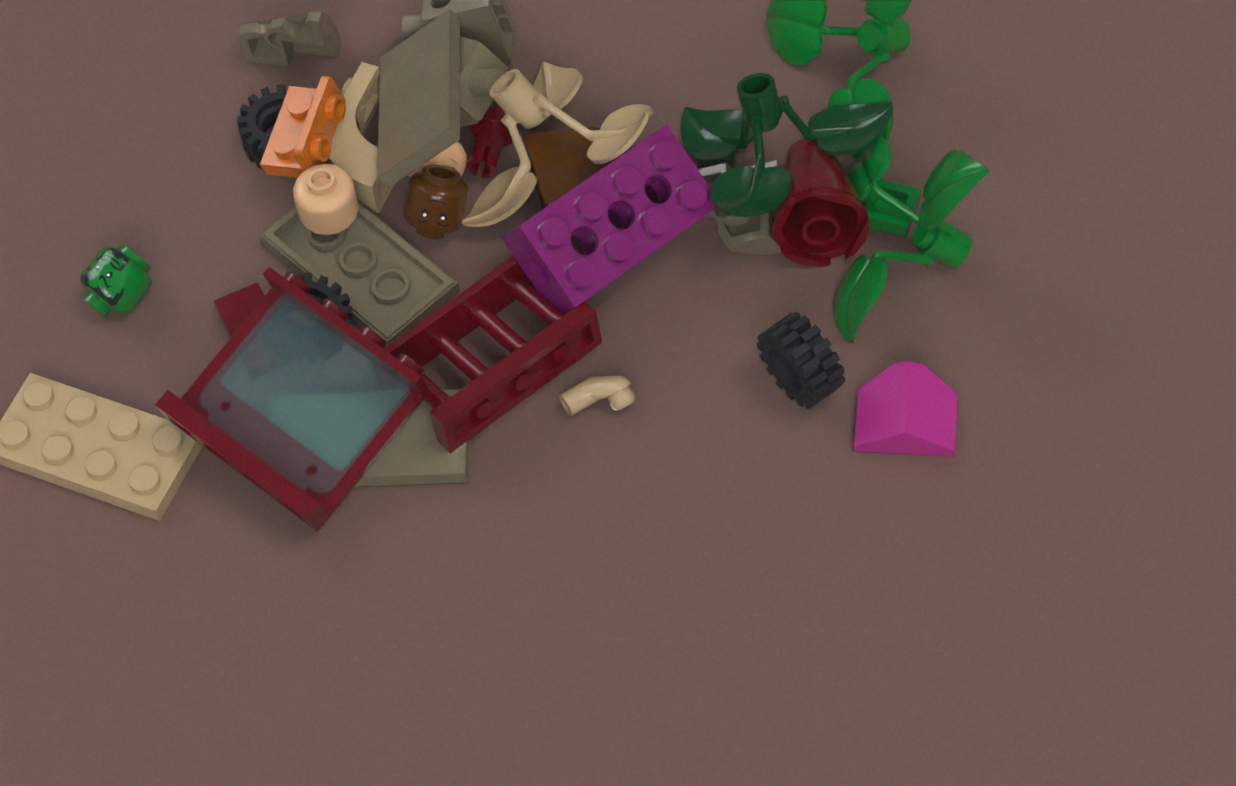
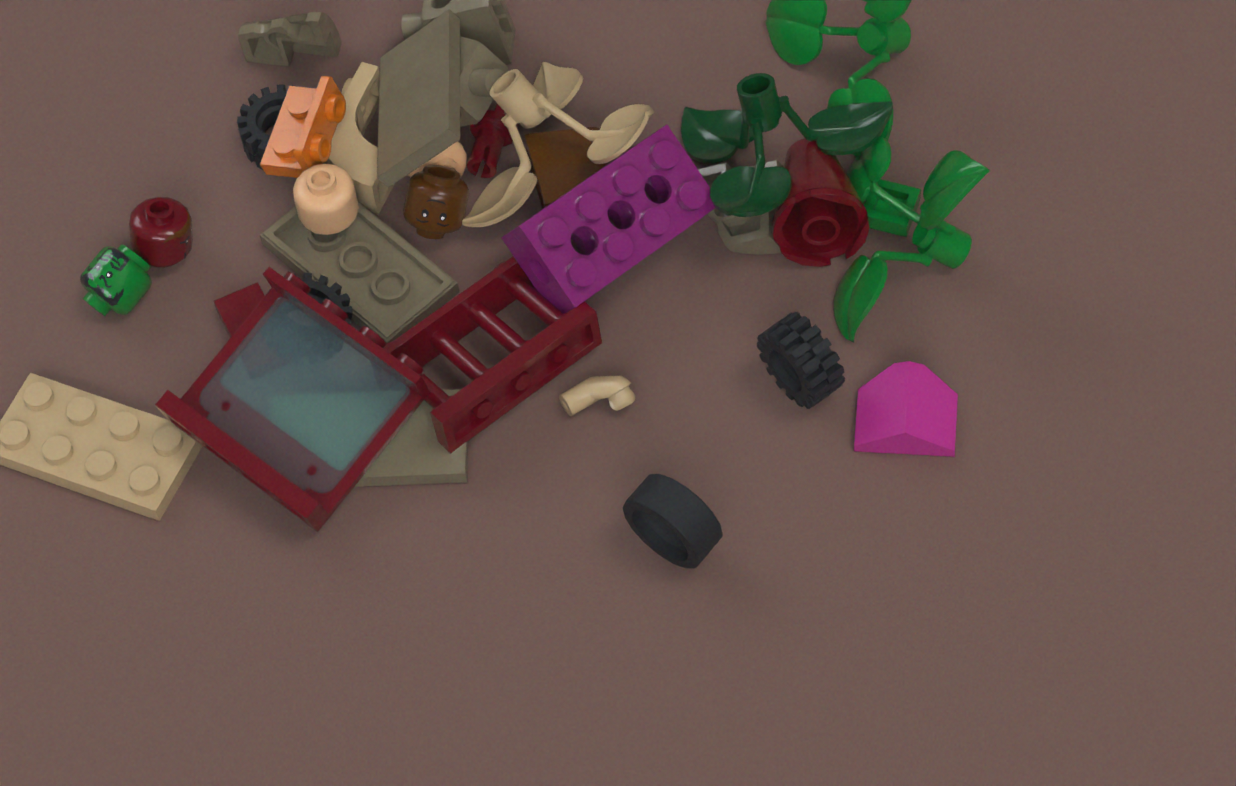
none -> dark red head [129,197,193,268]
none -> black tyre [622,473,723,569]

